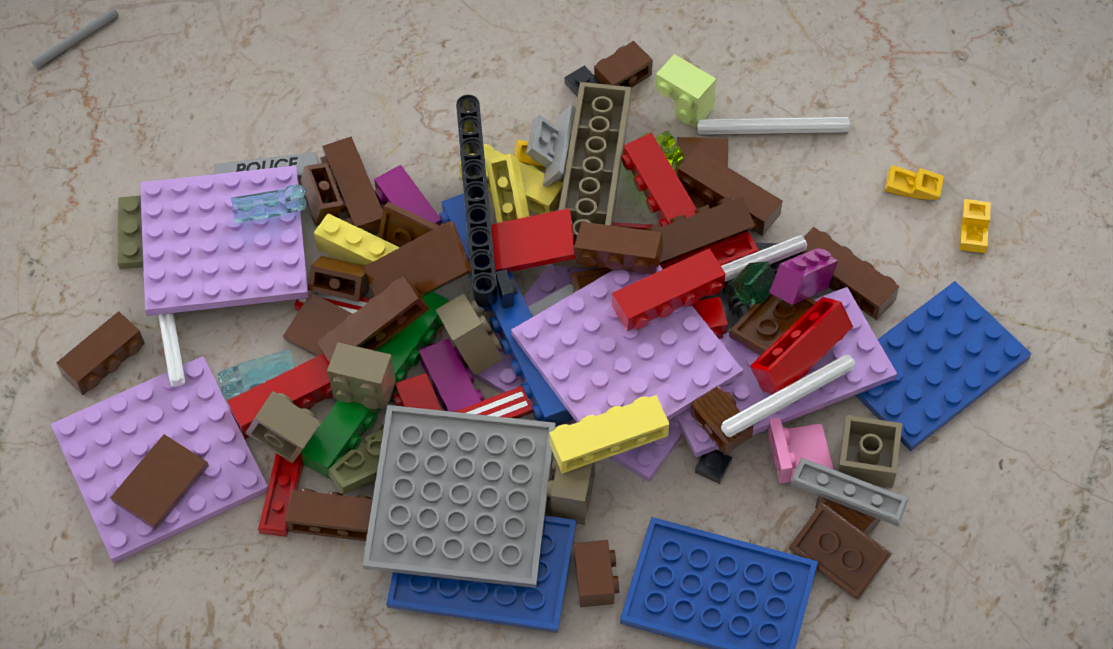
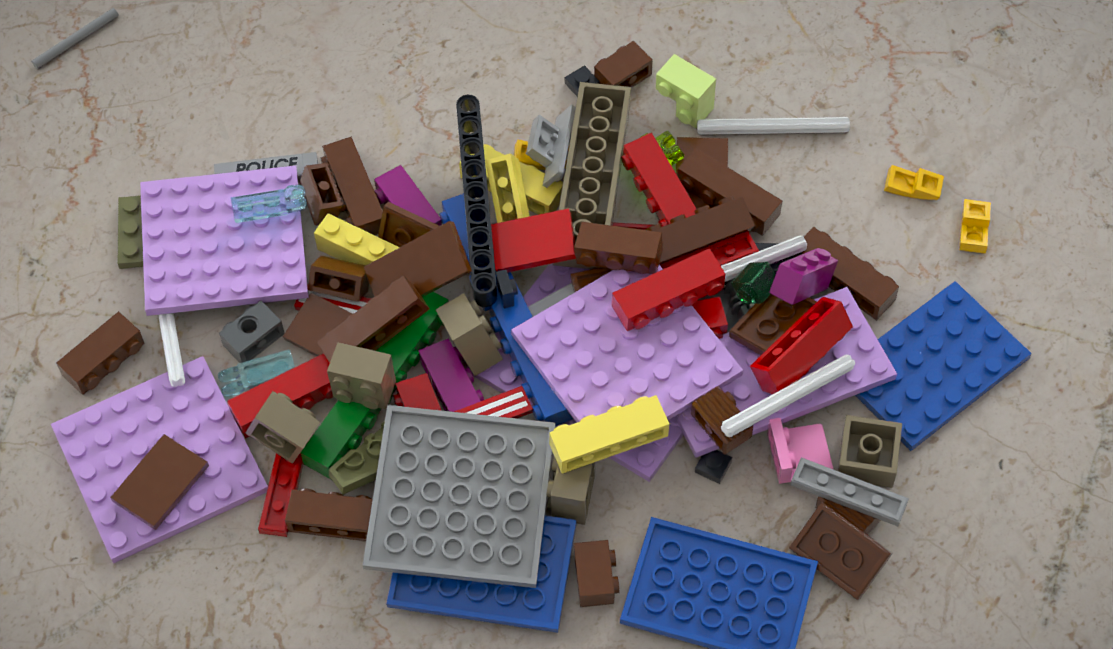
none -> dark grey brick [219,301,285,366]

